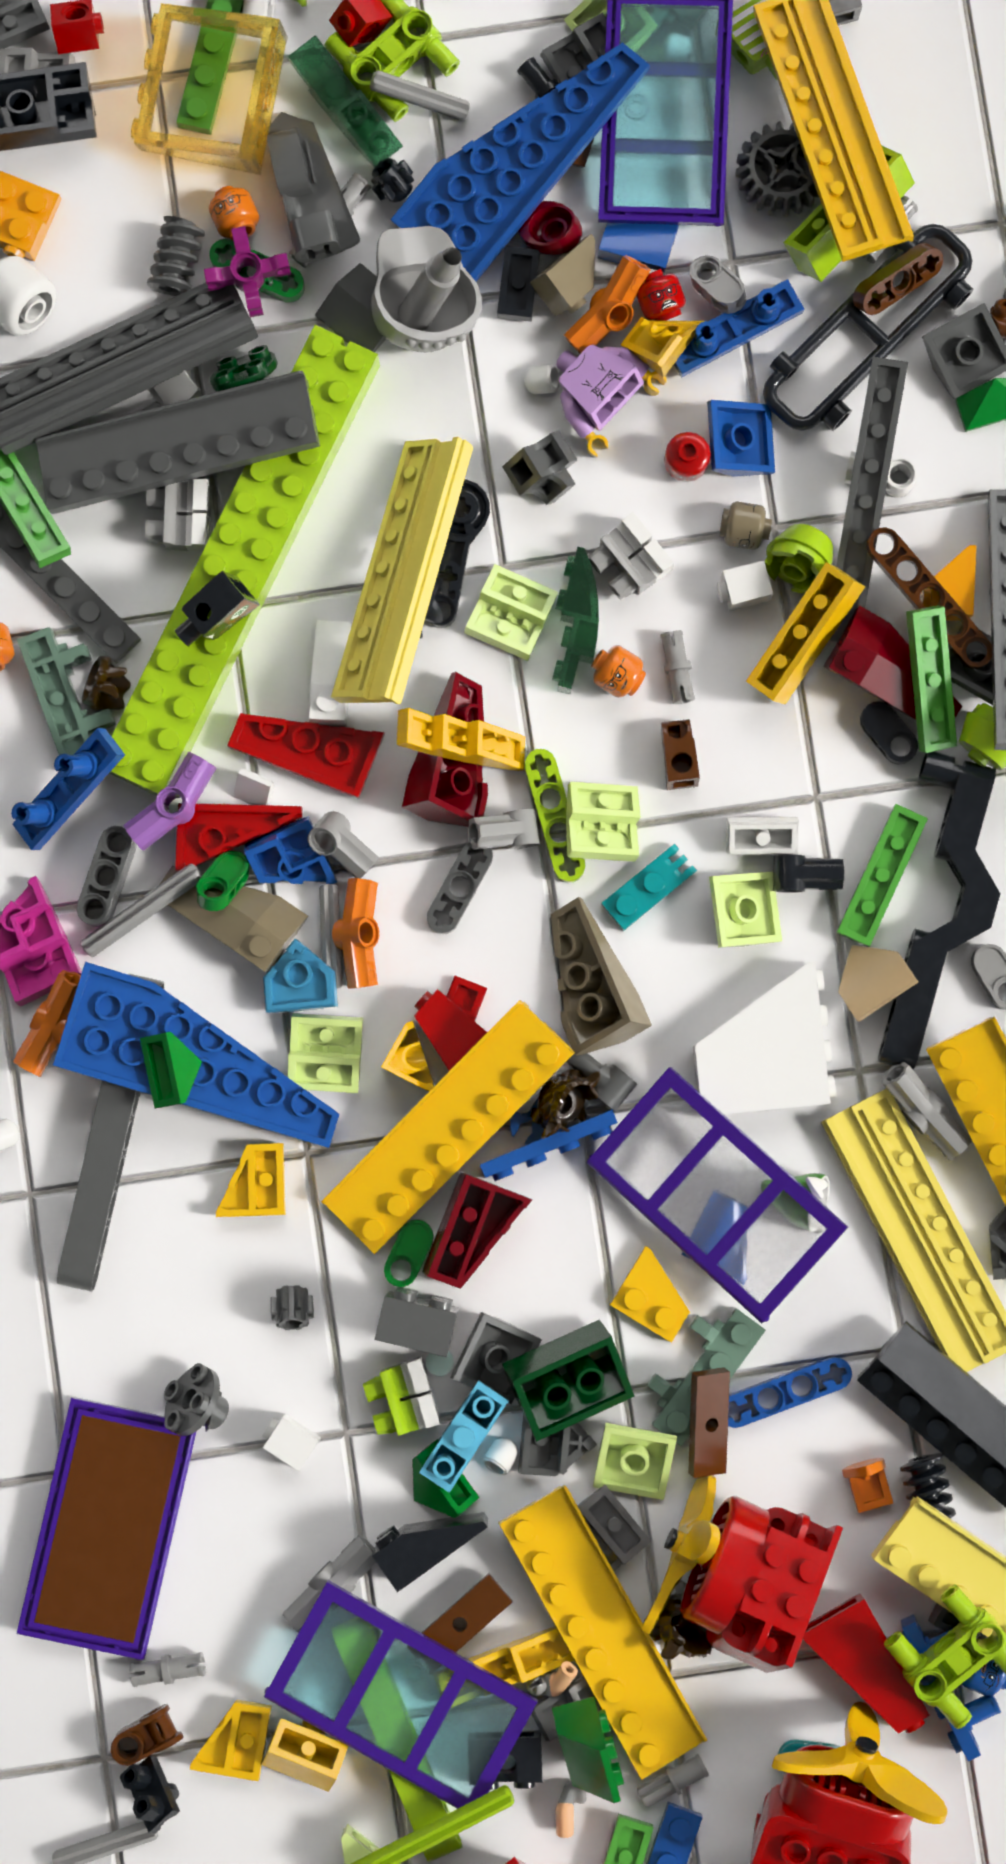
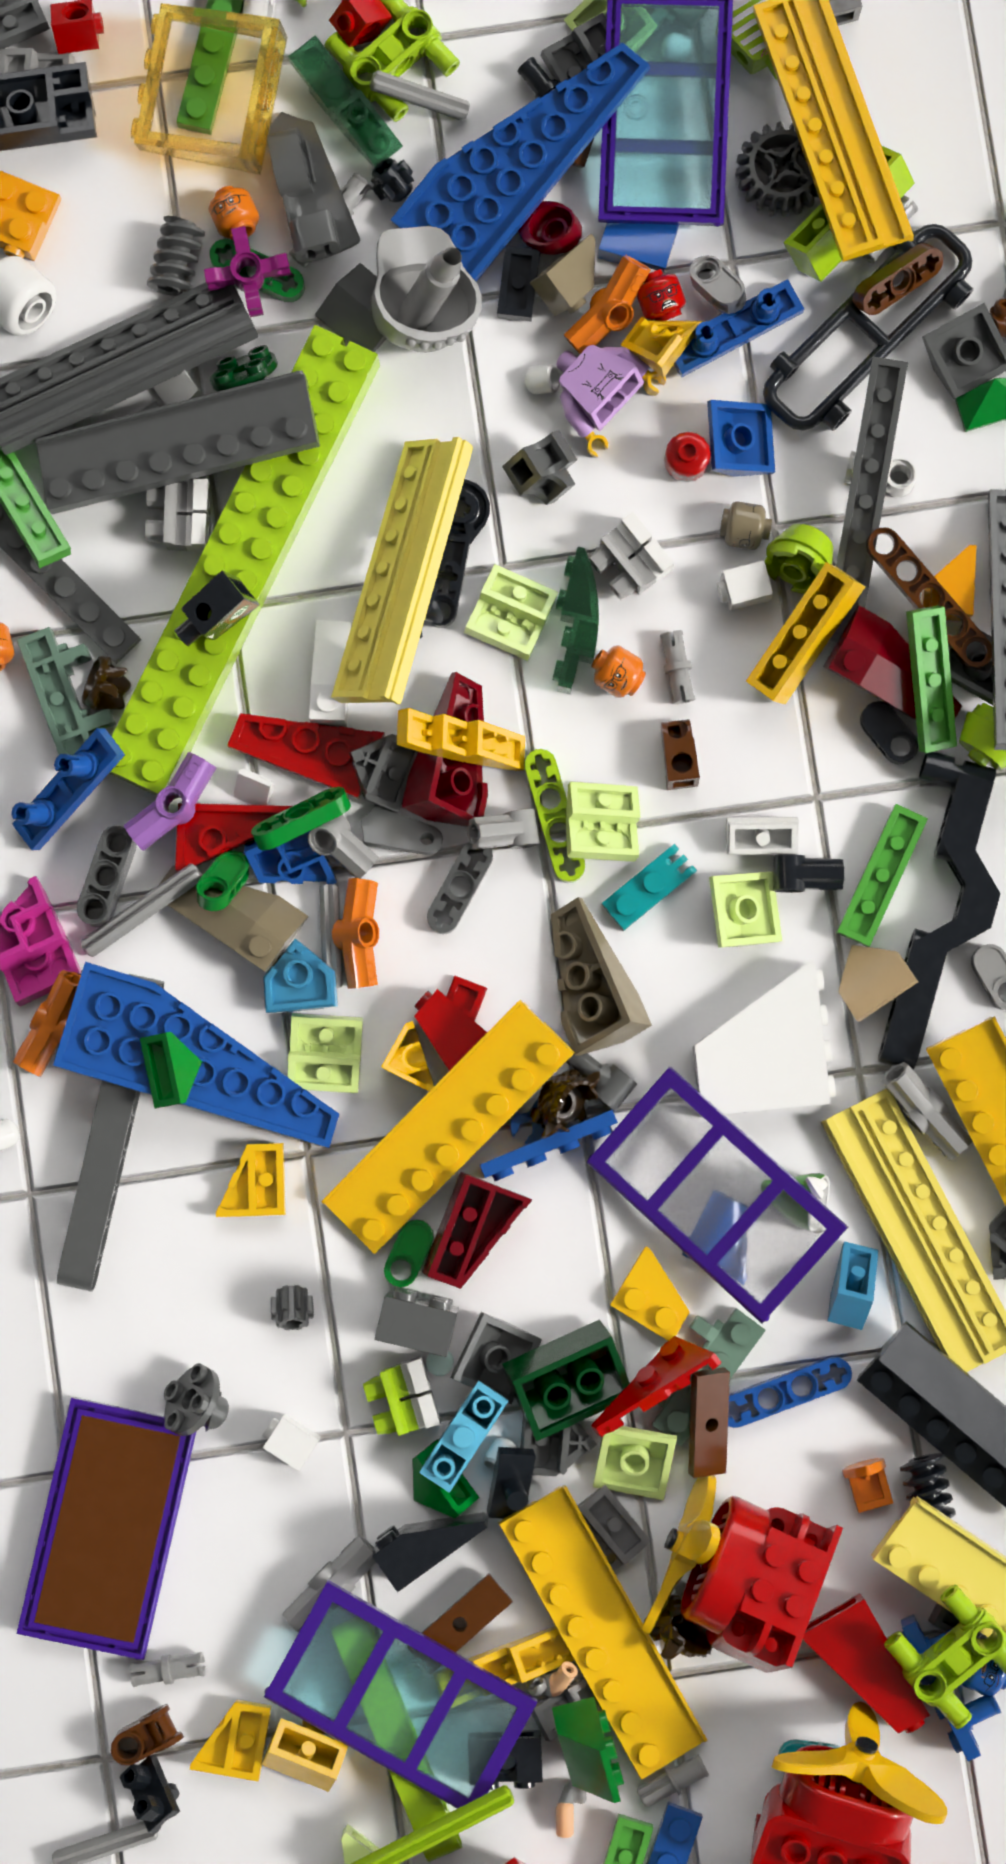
none -> green beam [251,787,351,850]
none -> dark grey slope [349,734,418,813]
none -> dark grey piece [361,805,443,855]
none -> black tile [486,1447,536,1519]
none -> red wing [591,1336,722,1437]
none -> dark azure slope [827,1241,879,1330]

